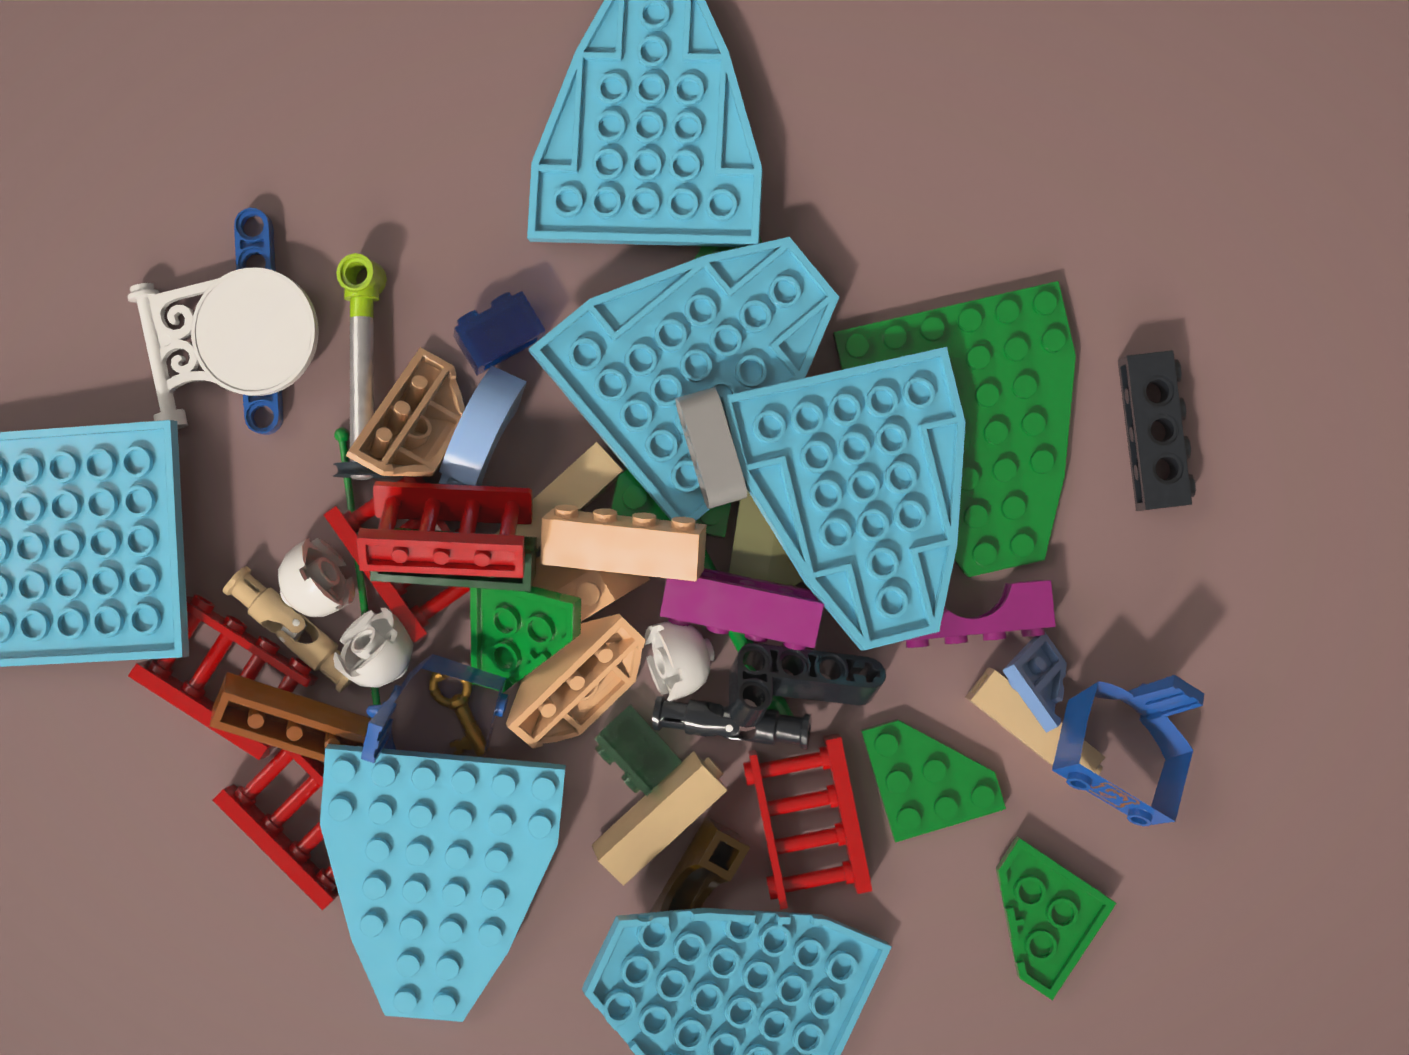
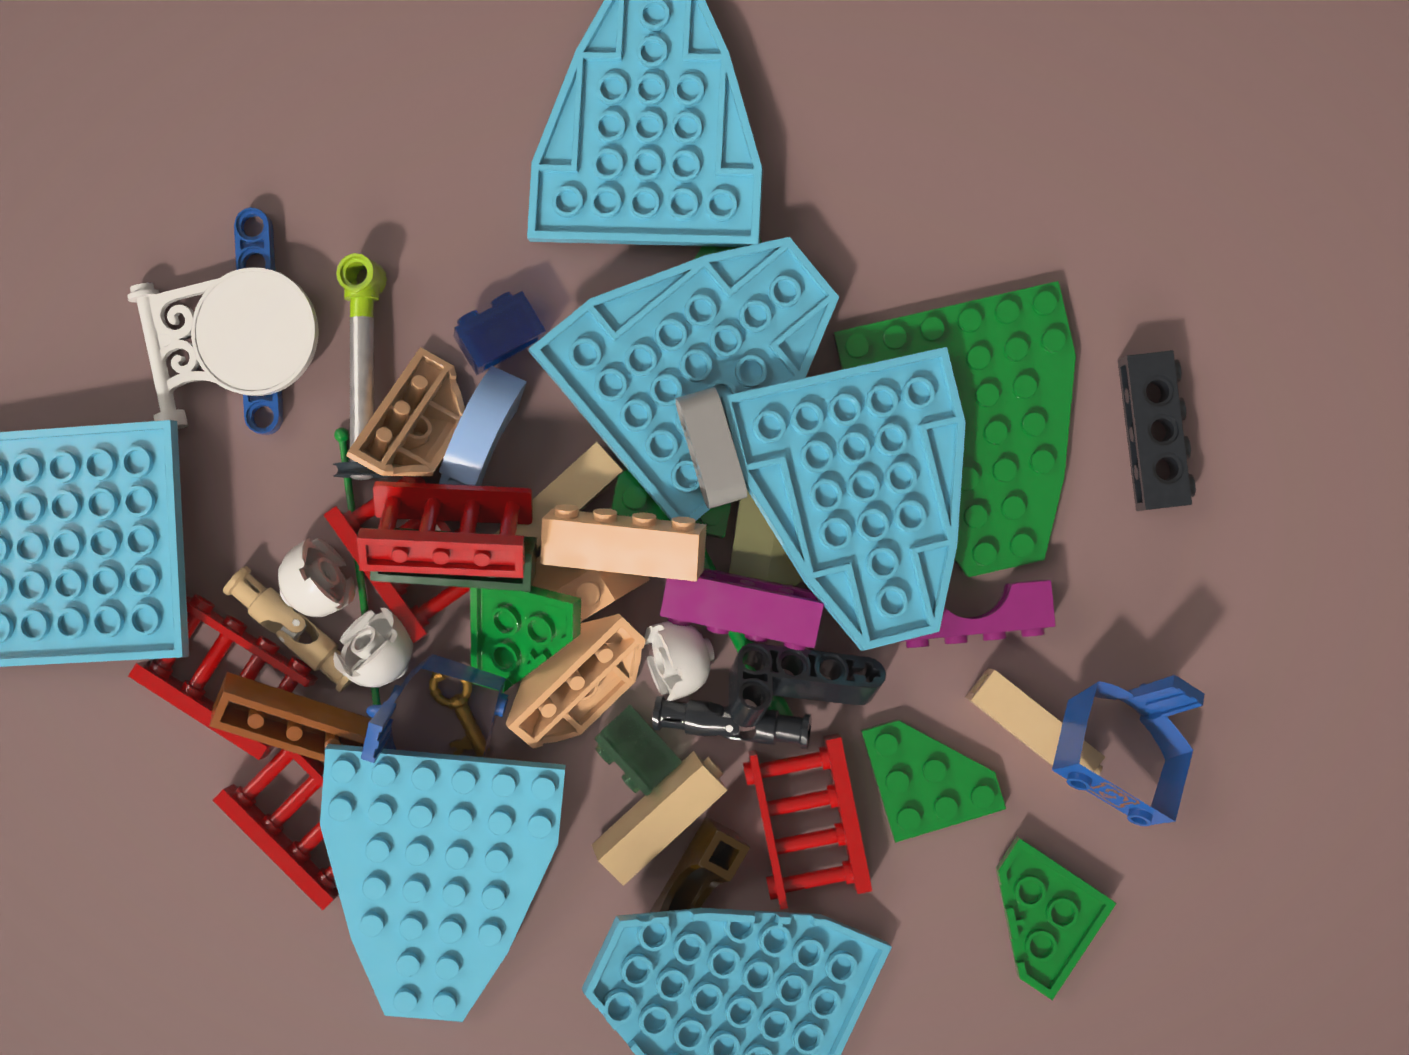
medium blue wing [1002,632,1067,733] -> none

